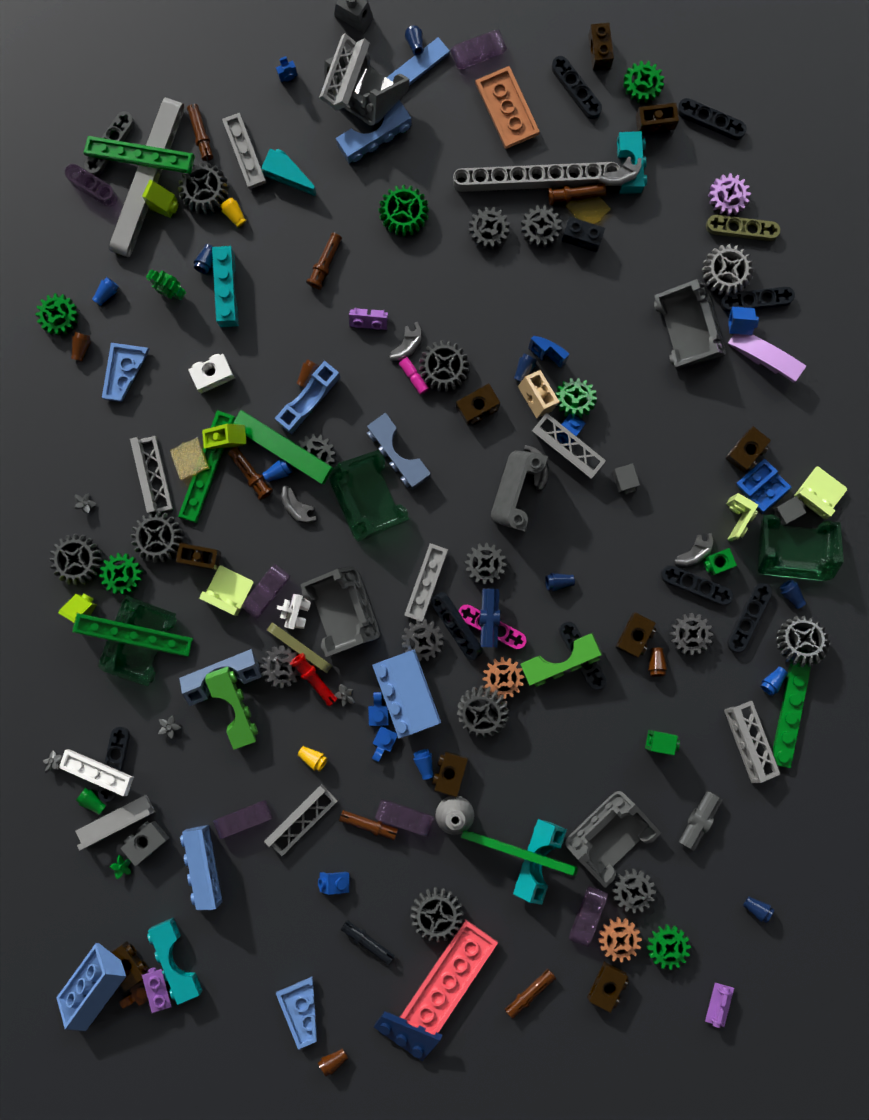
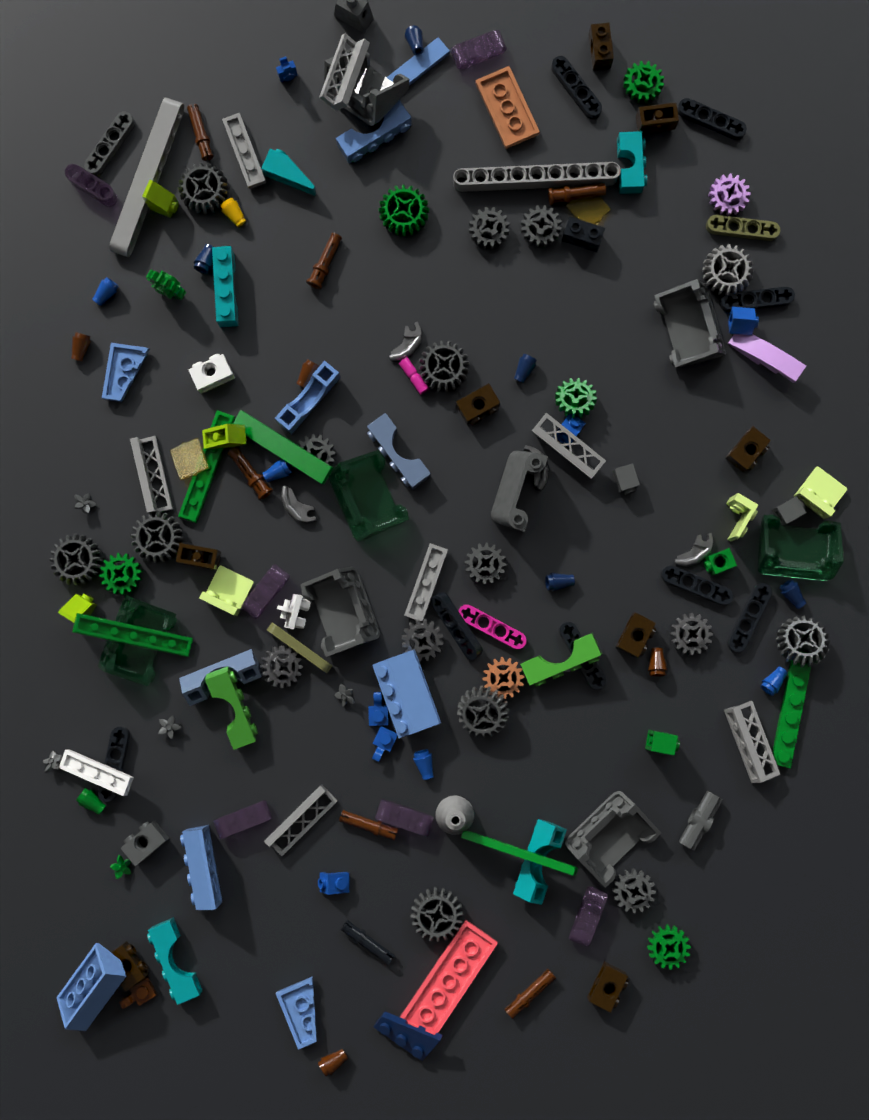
green gear [35,293,79,335] -> none
light grey fence [75,794,155,851] -> none
green tile [83,136,195,174] -> none
medium lavender hinge [142,968,171,1013] -> none
red pin [290,653,337,706] -> none
yellow cone [297,746,328,772] -> none
medium lavender hinge [349,308,388,330] -> none
dark brown brick [432,751,468,797] -> none
dark blue piece [480,589,500,648] -> none
tan brick [518,370,559,418] -> none
blue slope [528,336,569,368] -> none
nougat gear [598,917,642,962] -> none
flat silver piece [599,157,642,186] -> none
medium lavender hinge [705,983,734,1028] -> none
blue slope [736,459,791,514] -> none
dark blue cone [743,896,774,923] -> none

